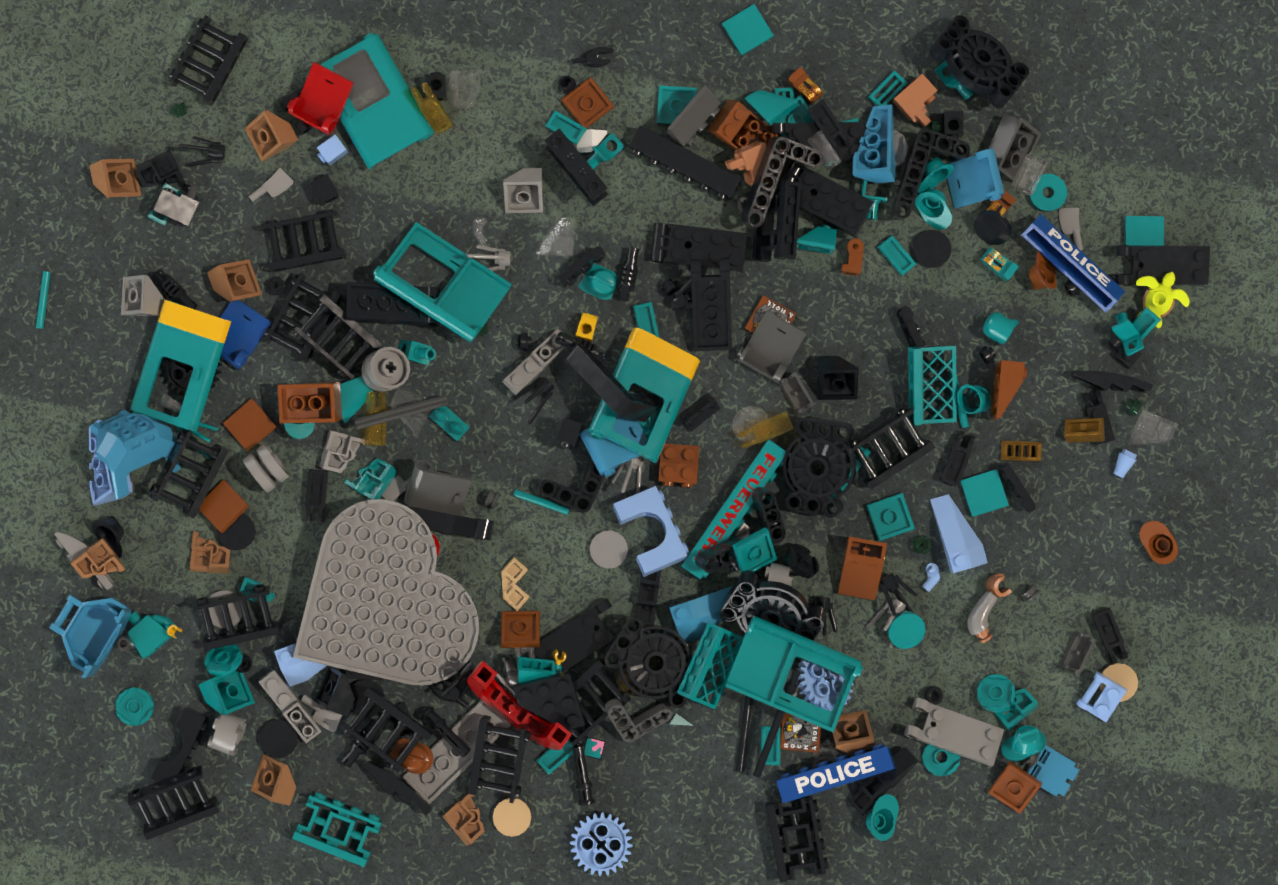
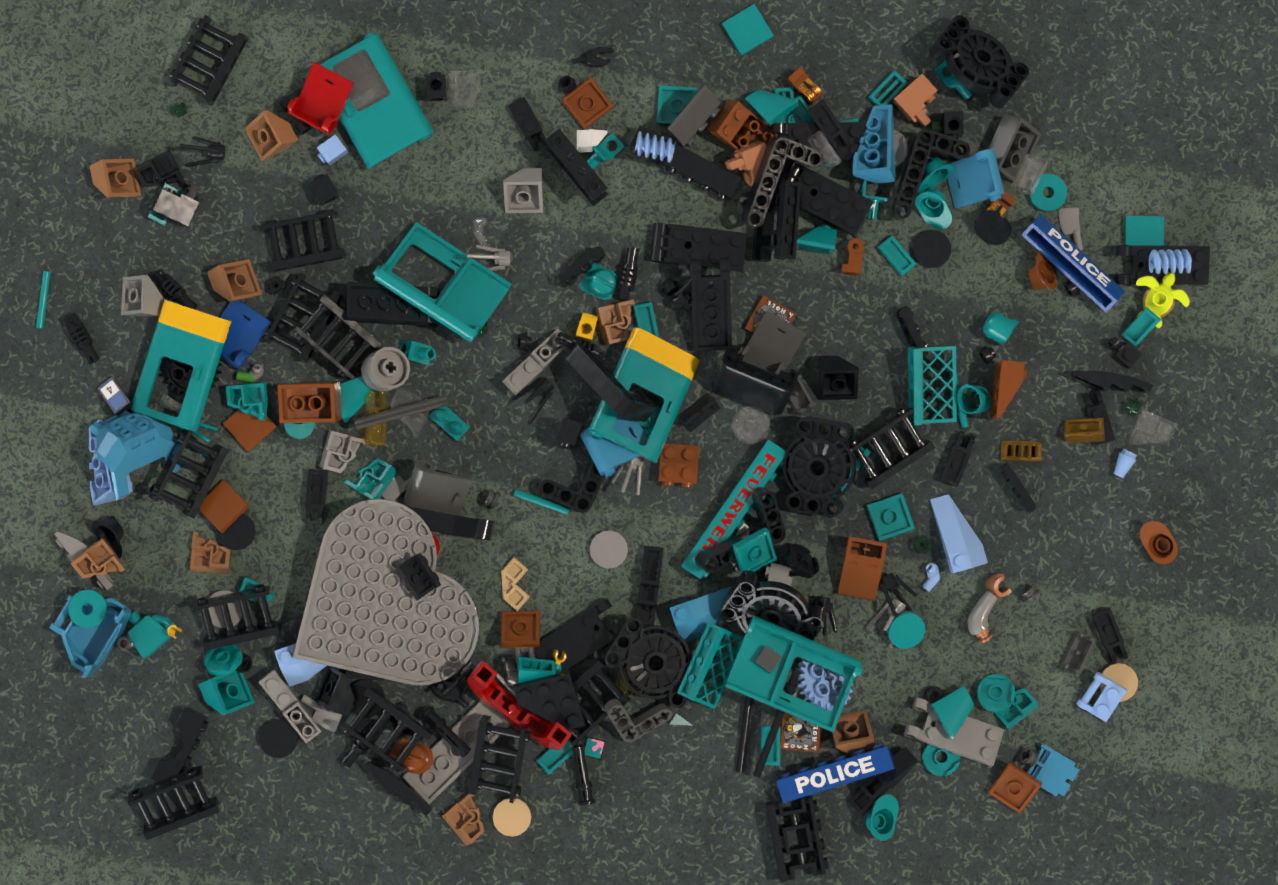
teal tile [115,687,154,726] -> none
light grey brick [208,713,247,756] -> none
light grey wheel [243,443,290,493] -> none
light grey piece [248,168,293,202] -> none
medium nougat slope [250,754,296,806] -> none
teal fence [292,792,383,867] -> none
clear yellow hinge [411,82,453,135] -> none
clear slope [537,218,575,257] -> none
teal tile [545,110,587,145] -> none
light blue gear [570,812,633,876] -> none
light blue arch [613,486,689,577] -> none
clear yellow hinge [737,411,794,449] -> none
teal tile [960,469,1009,517] -> none
teal leg [980,247,1019,282] -> none
teal piece [1001,725,1047,761] -> none
teal bracket [1112,312,1144,356] -> none
none -> black hinge [63,313,100,365]
none -> teal tile [68,590,108,628]
none -> tile [97,377,133,416]
none -> teal slope [225,382,268,420]
none -> arm [236,364,264,383]
none -> black bracket [395,553,441,601]
none -> black hinge [508,97,547,152]
none -> medium nougat slope [596,299,635,346]
none -> light blue piece [635,131,676,163]
none -> black windscreen [712,343,800,415]
none -> dark grey tile [755,646,782,673]
none -> teal slope [931,686,974,740]
none -> light blue piece [1148,249,1192,274]

